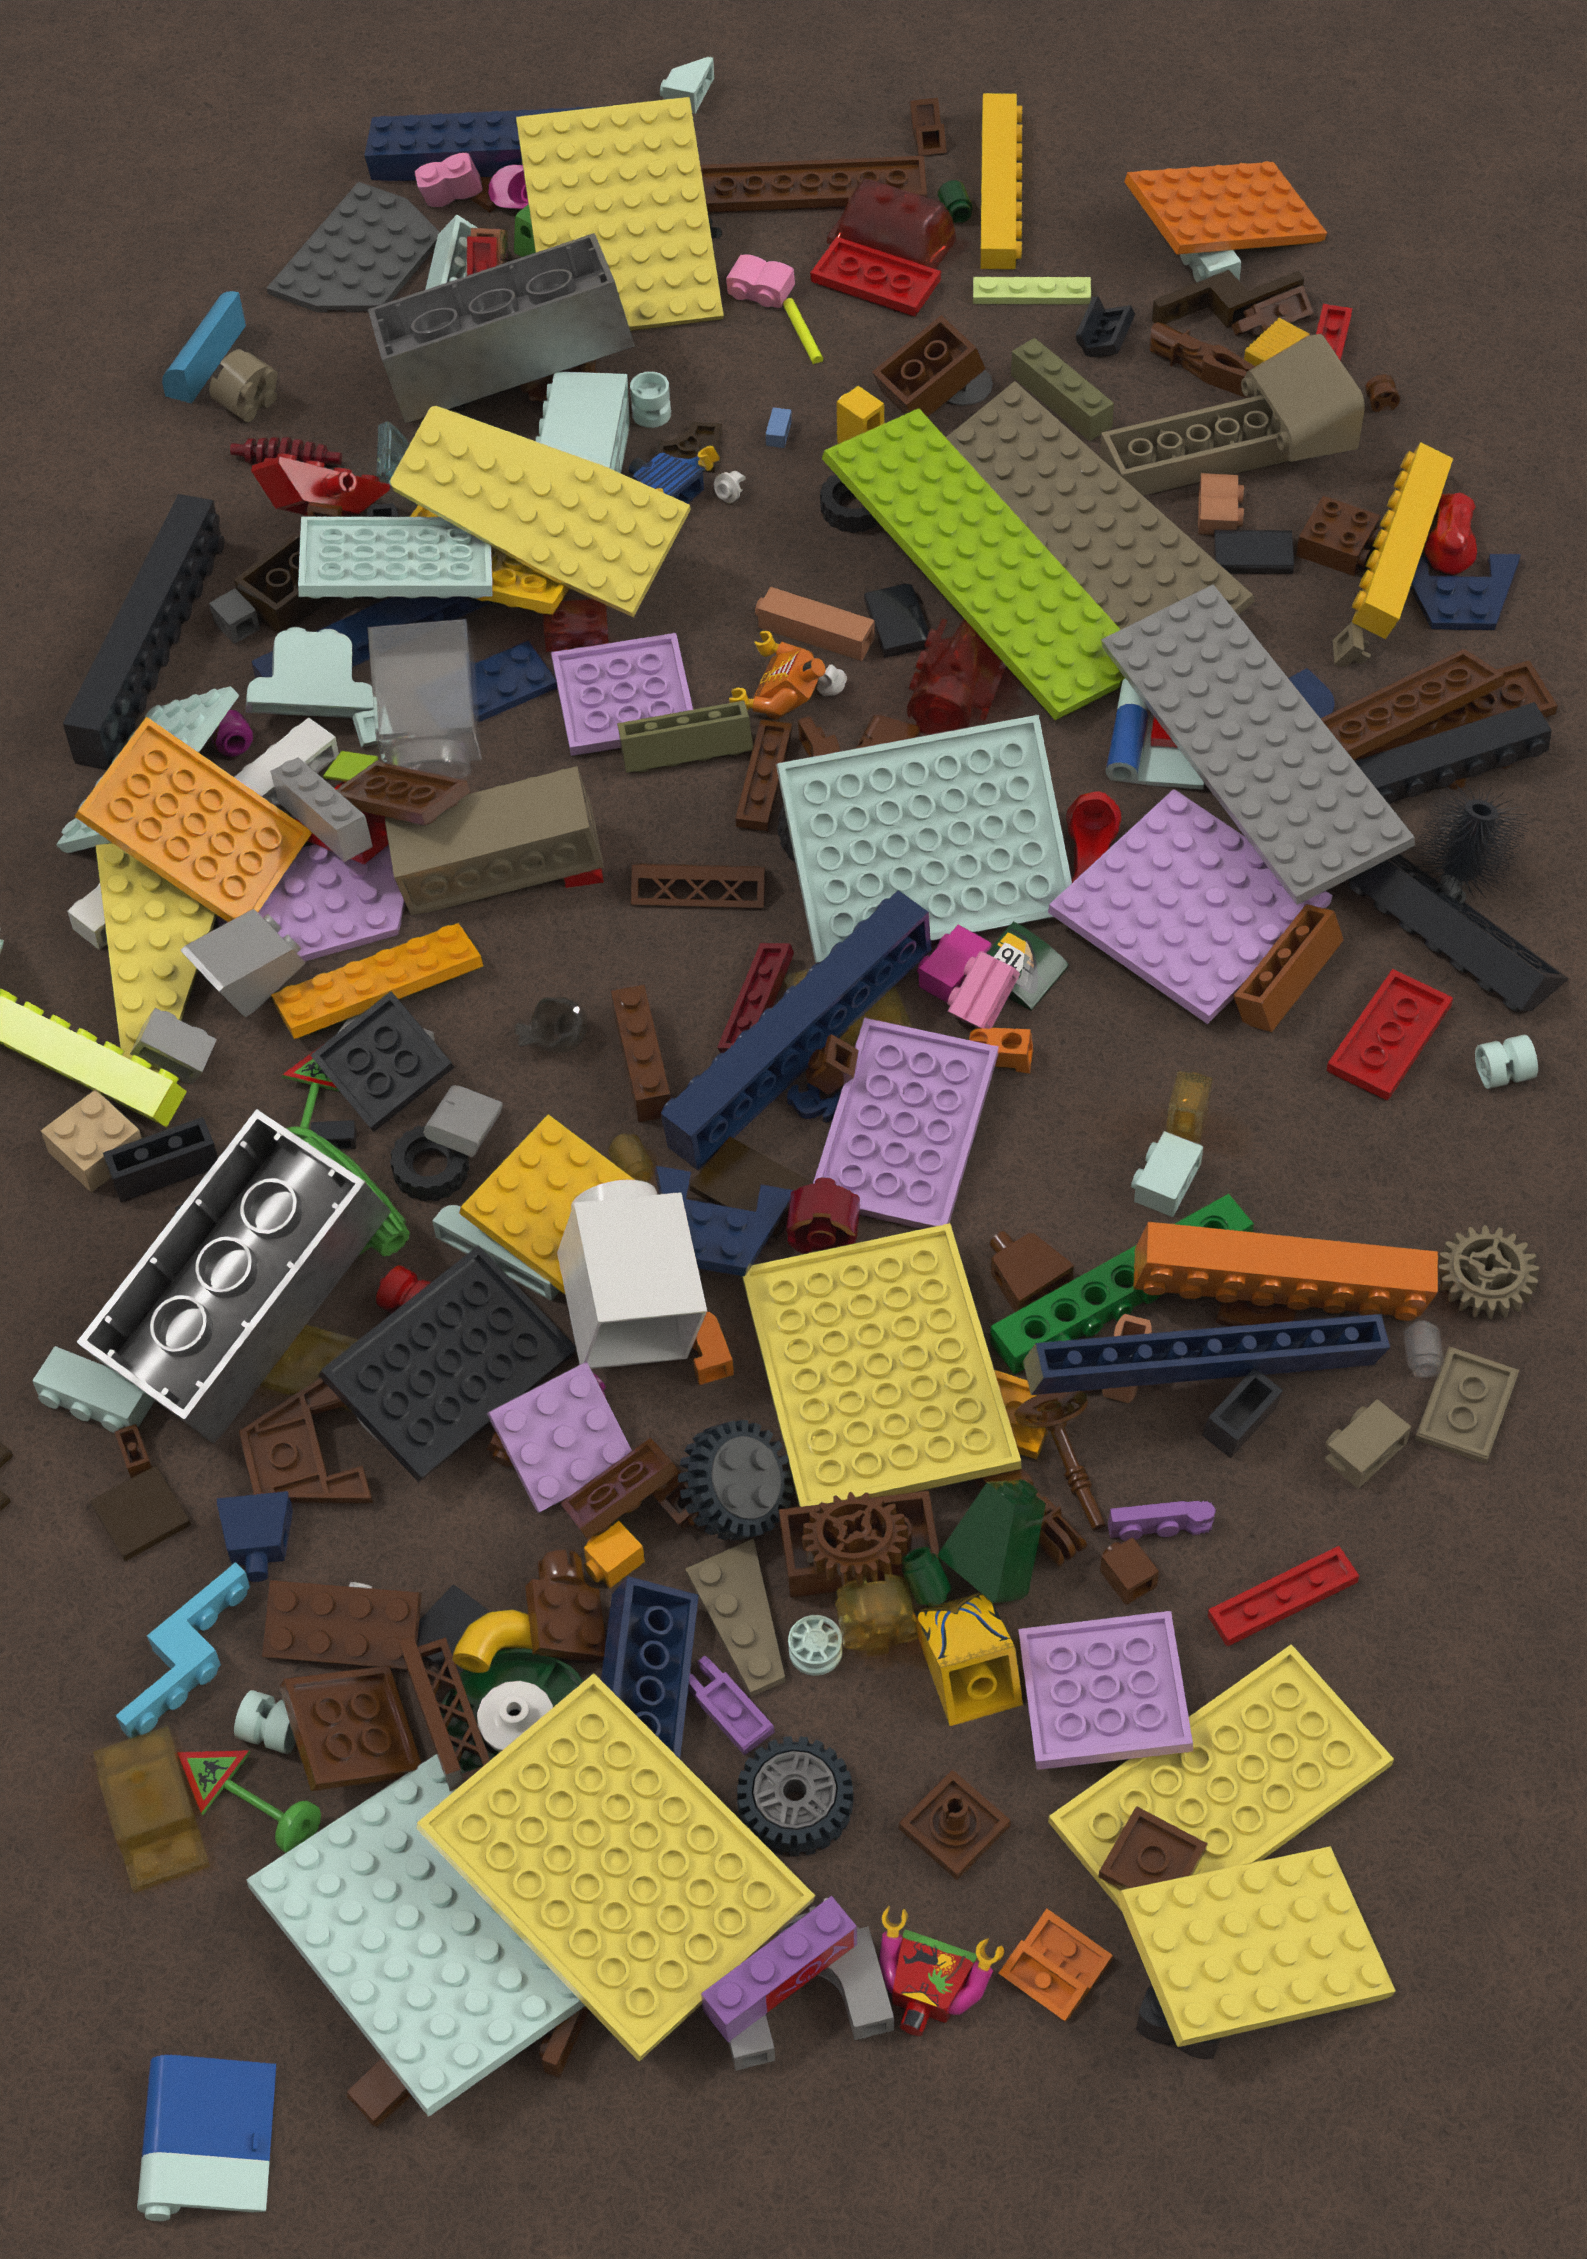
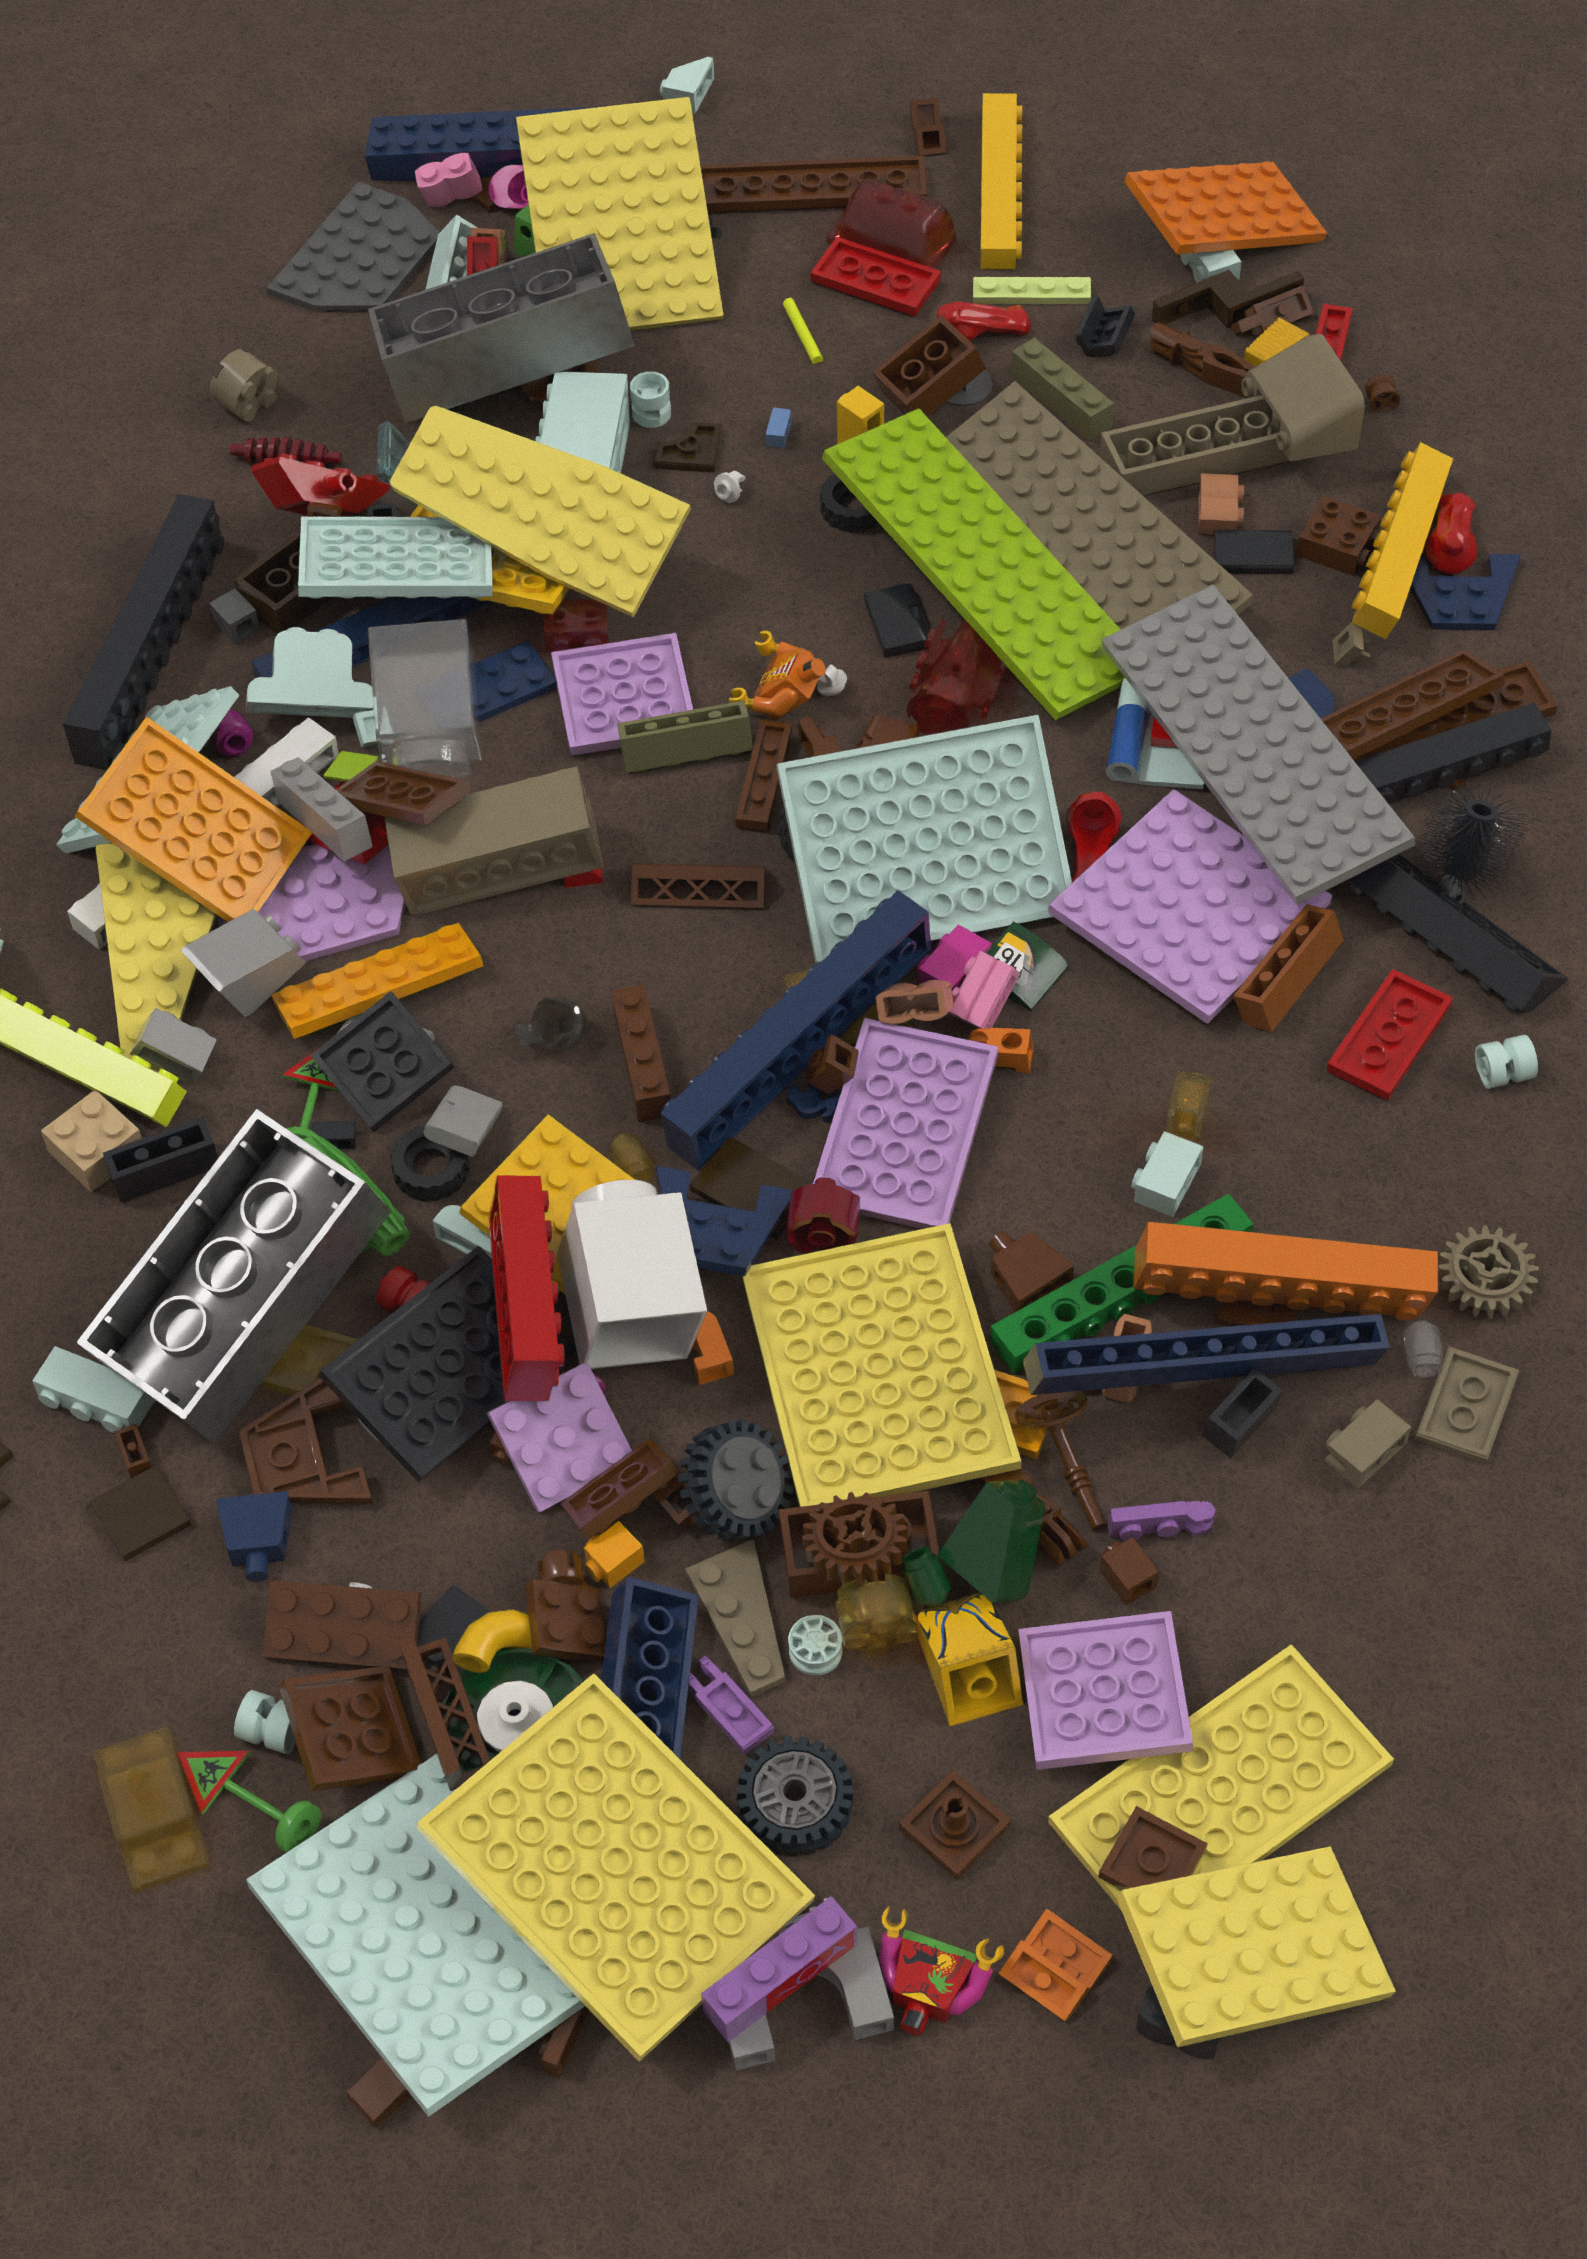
medium azure bracket [116,1562,250,1740] -> none
blue door [137,2055,276,2221] -> none
dark azure brick [162,291,246,404] -> none
torso [628,446,720,503] -> none
dark red plate [717,943,794,1053] -> none
bright pink brick [726,255,795,308] -> none
nougat brick [755,587,875,661] -> none
dark green brick [937,180,973,224] -> none
red plate [1207,1546,1359,1647] -> none
none -> red brick [488,1175,564,1401]
none -> nougat brick [876,980,954,1024]
none -> red hair [937,302,1031,341]

